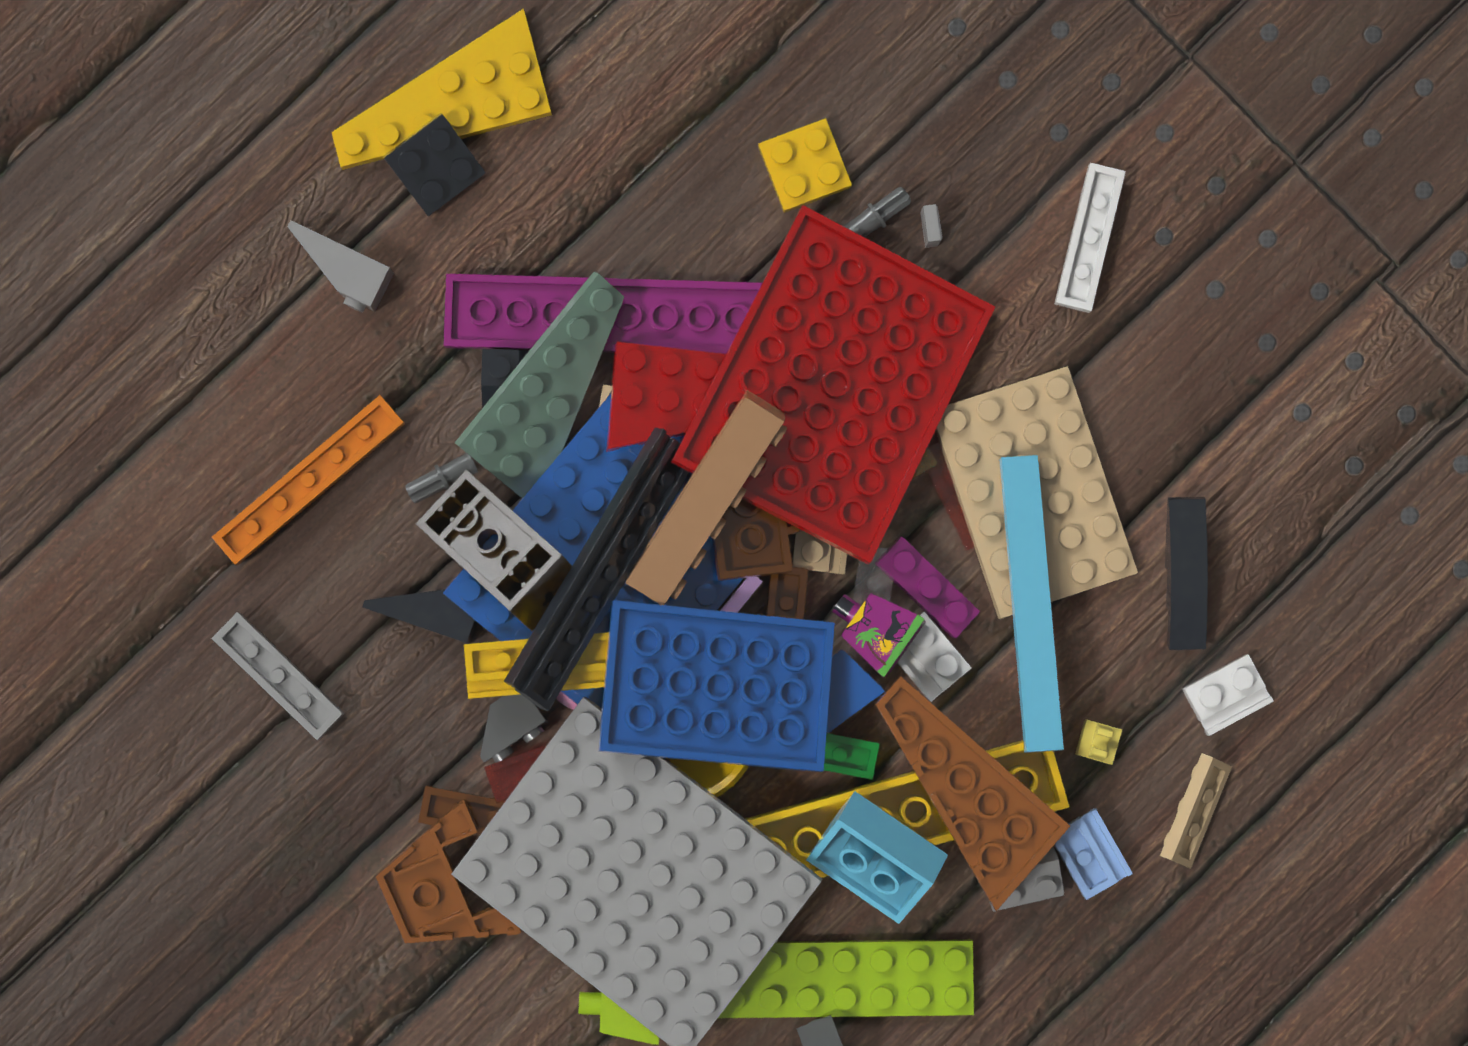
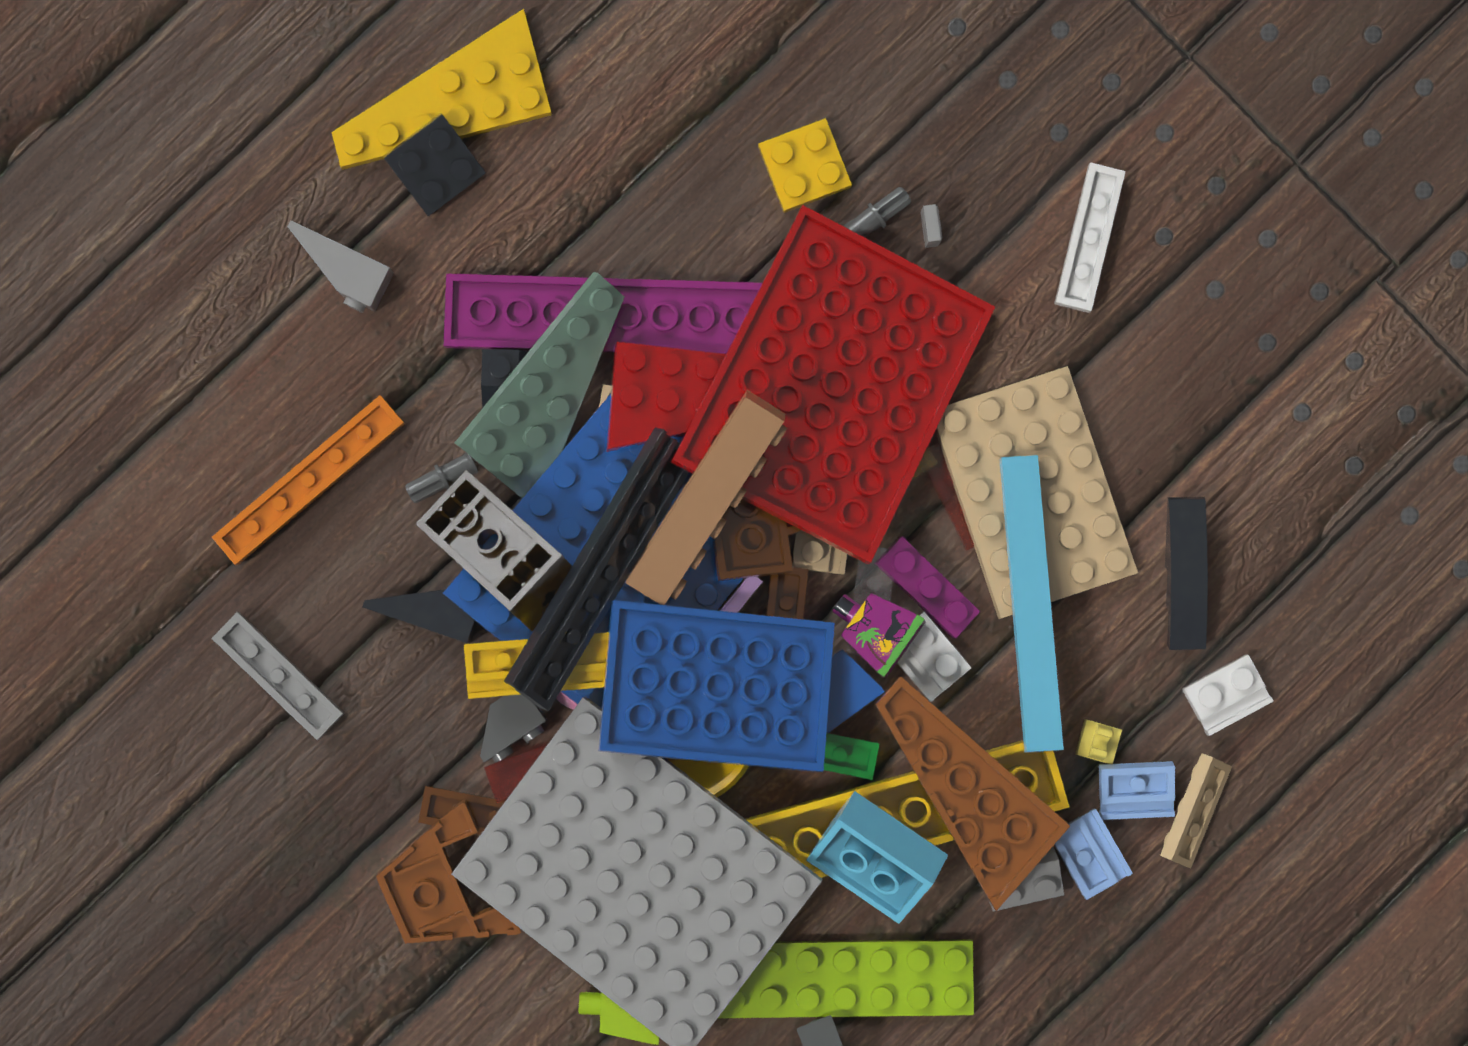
none -> light blue plate [1099,761,1175,820]

